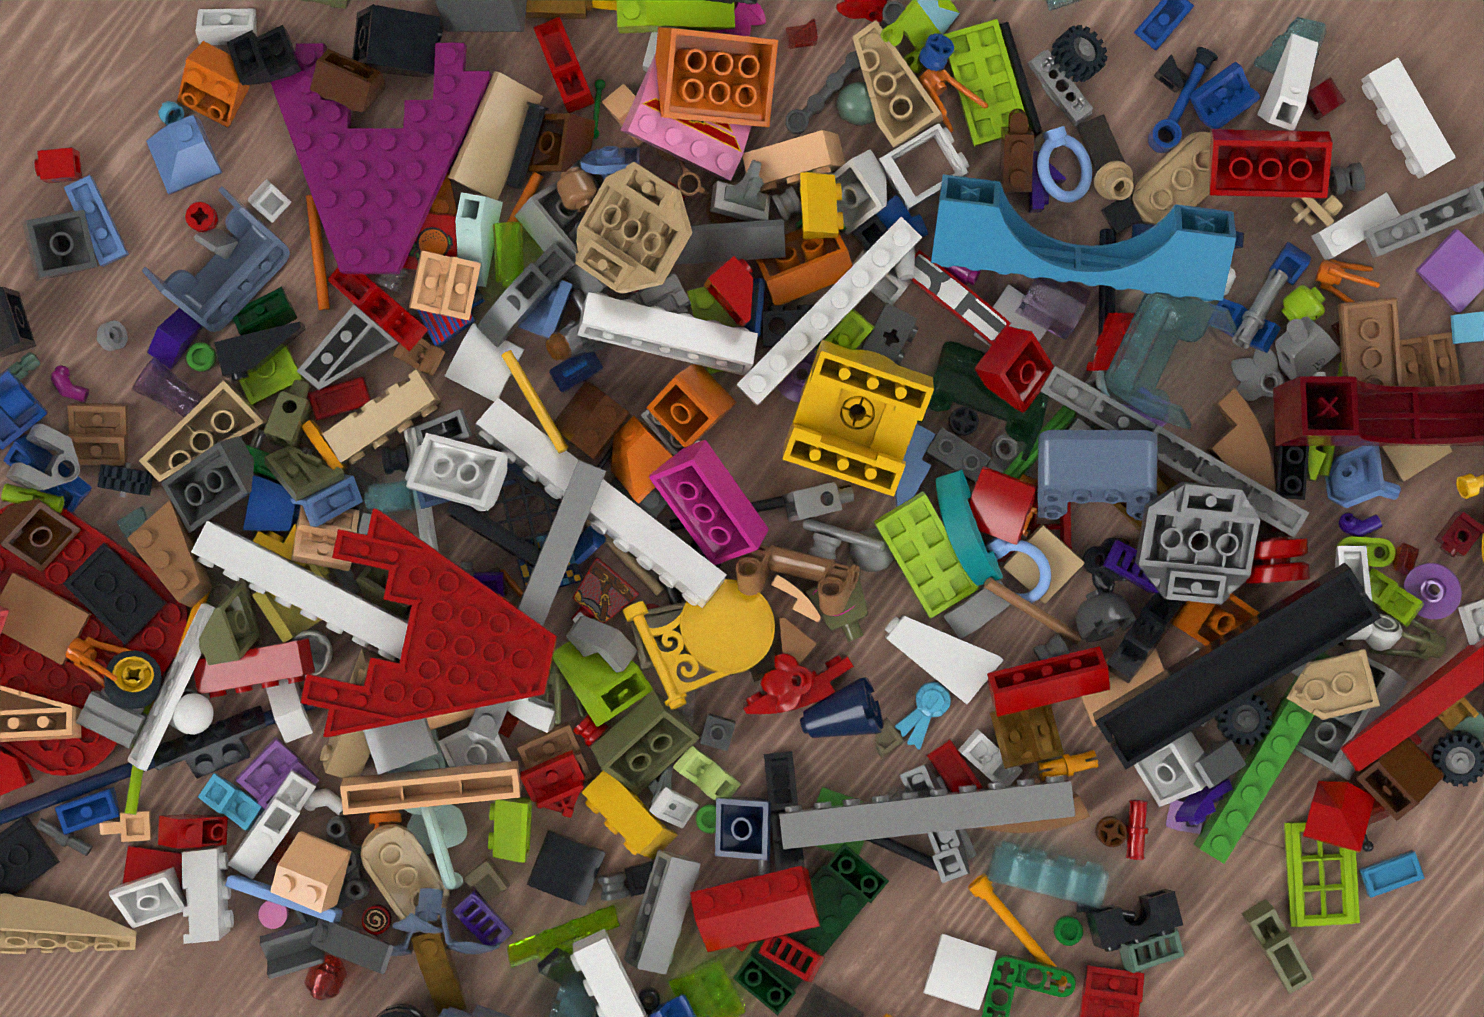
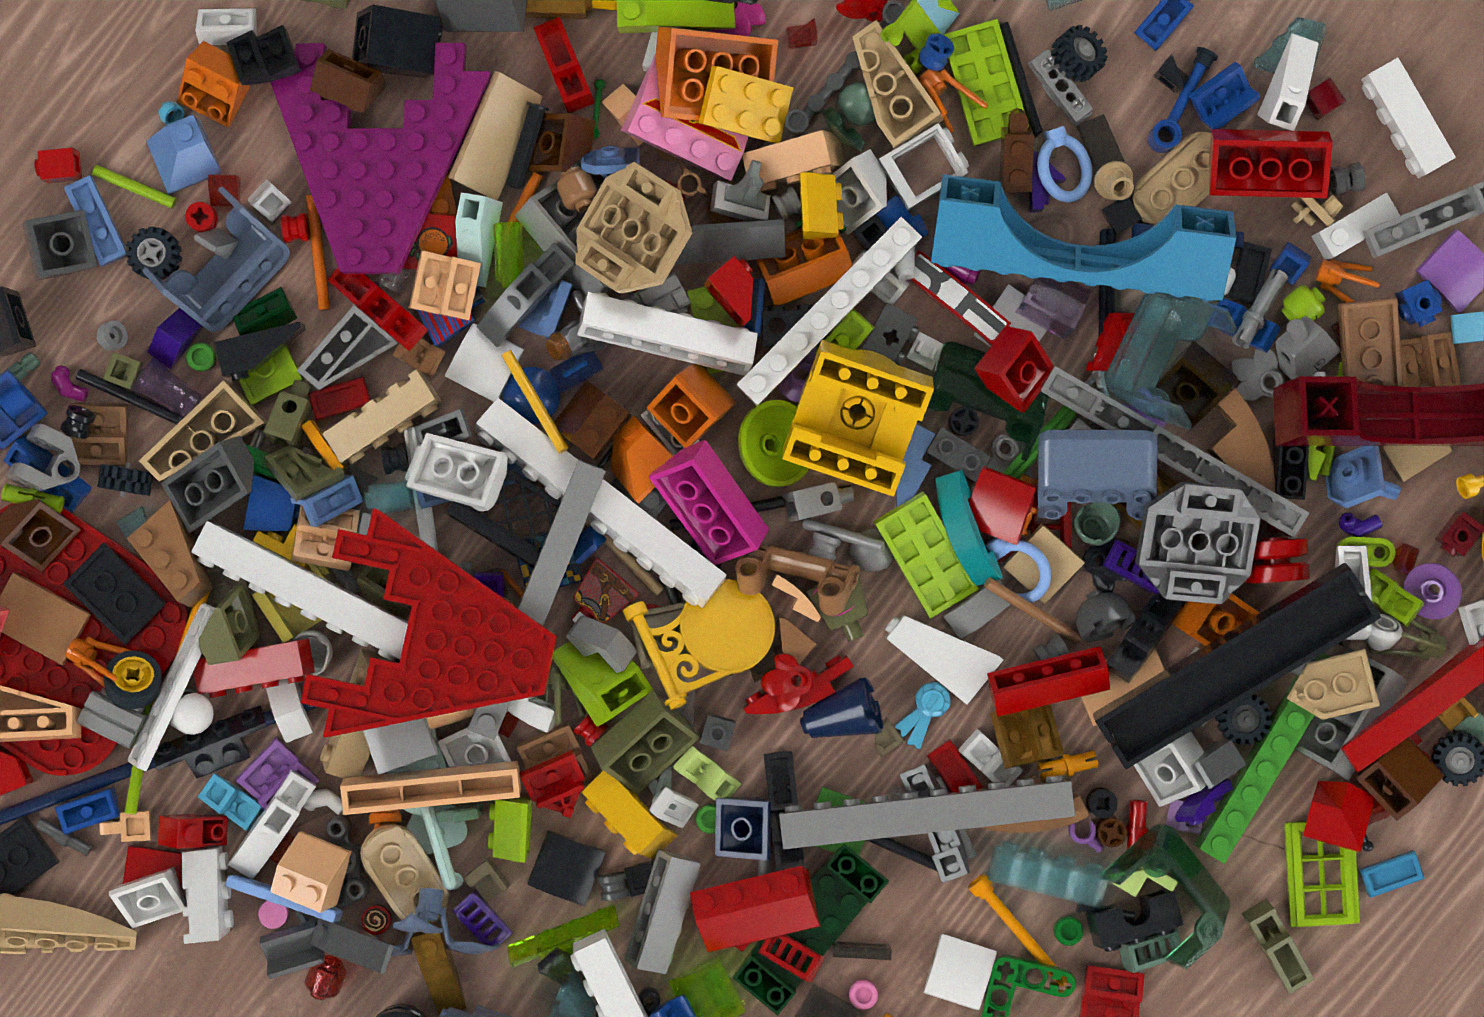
none -> black wheel [60,405,96,439]
none -> black bar [76,369,185,425]
none -> lime bar [92,165,177,209]
none -> olive brick [103,352,144,390]
none -> black wheel [125,227,182,280]
none -> clear red slope [208,175,240,207]
none -> red wheel [281,212,310,243]
none -> sand green tile [436,803,484,823]
none -> blue dish [503,367,561,424]
none -> yellow plate [698,66,794,144]
none -> lime dish [738,400,809,487]
none -> clear green dish [821,106,865,151]
none -> clear smoke tile [832,941,892,960]
none -> bright pink tile [849,979,878,1010]
none -> white tile [906,332,945,371]
none -> medium lavender piece [1068,820,1104,853]
none -> sand green hair [1074,502,1121,546]
none -> black wheel [1086,787,1118,818]
none -> clear green windscreen [1100,824,1230,970]
none -> yellowish green slope [1106,863,1178,897]
none -> dark brown slope [1149,340,1238,428]
none -> black tile [1229,242,1272,304]
none -> blue brick [1395,279,1442,327]

